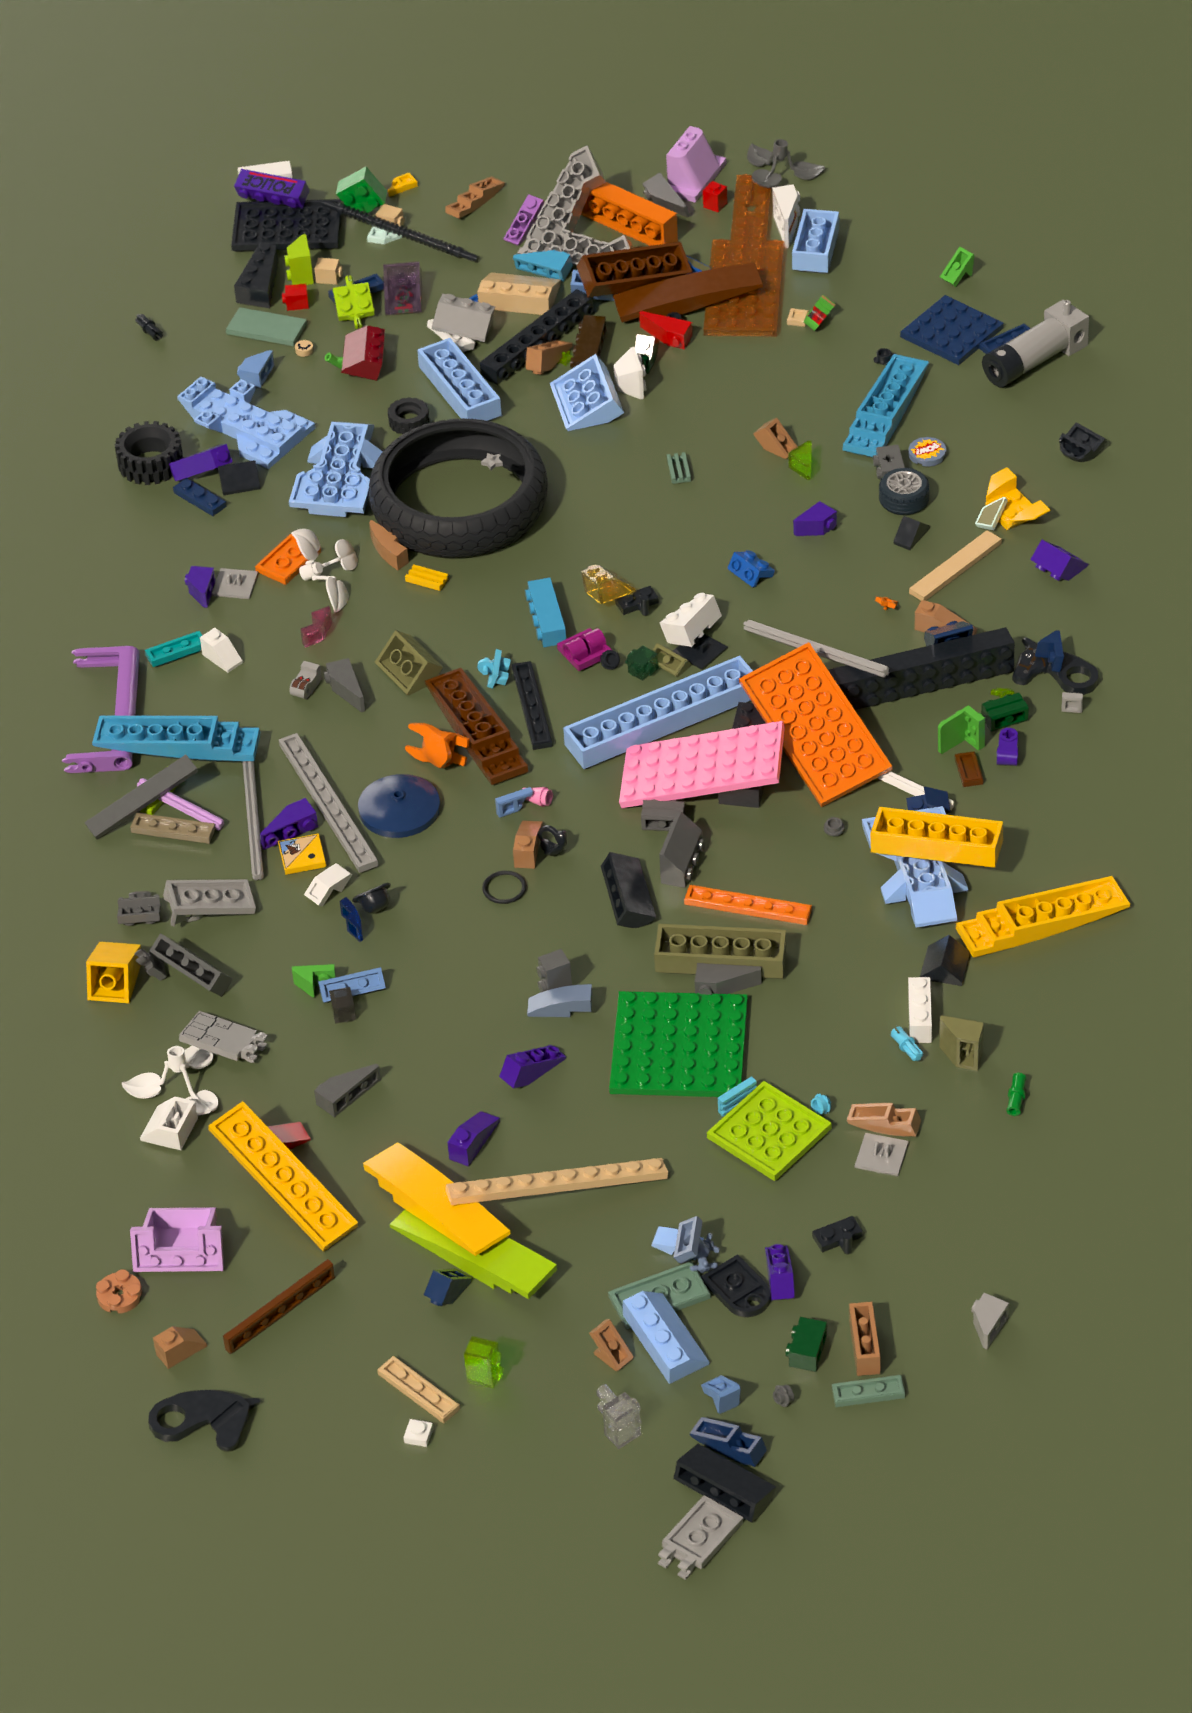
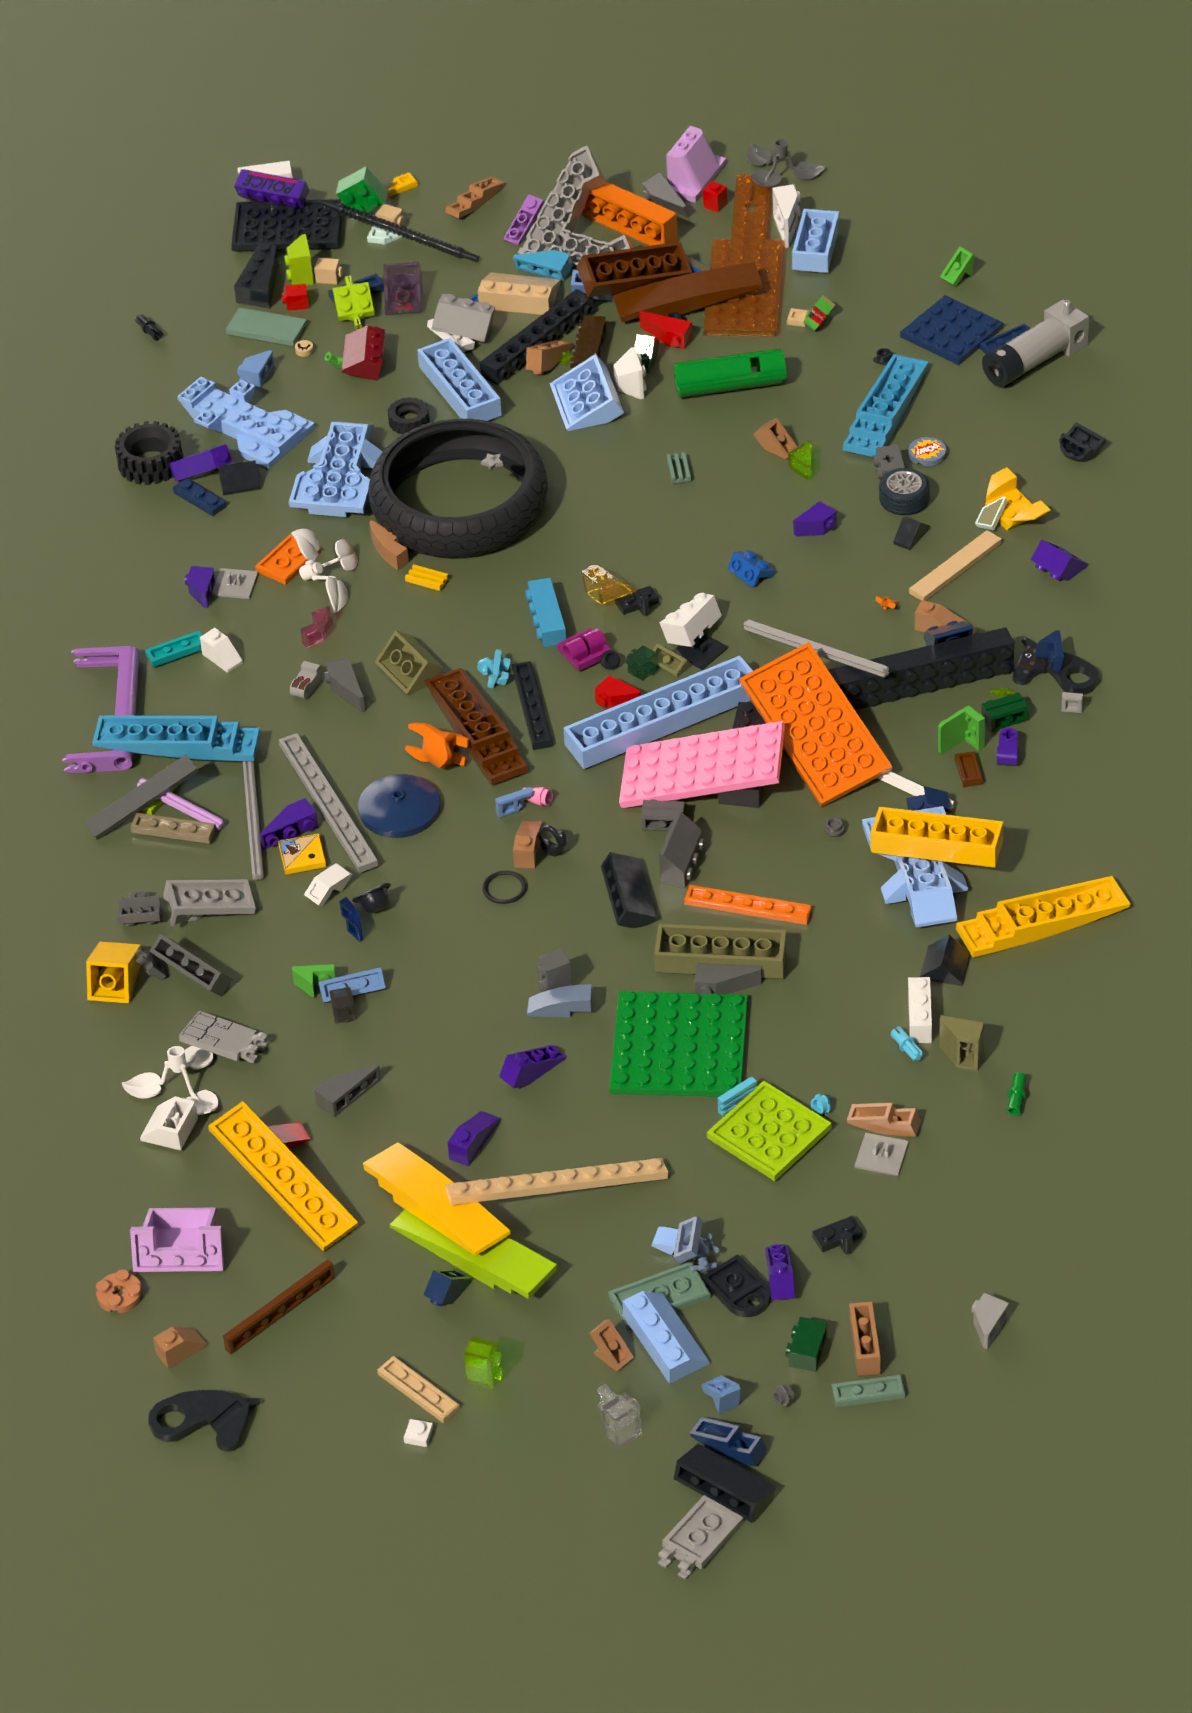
none -> red slope [595,675,641,709]
none -> green piece [673,348,787,398]

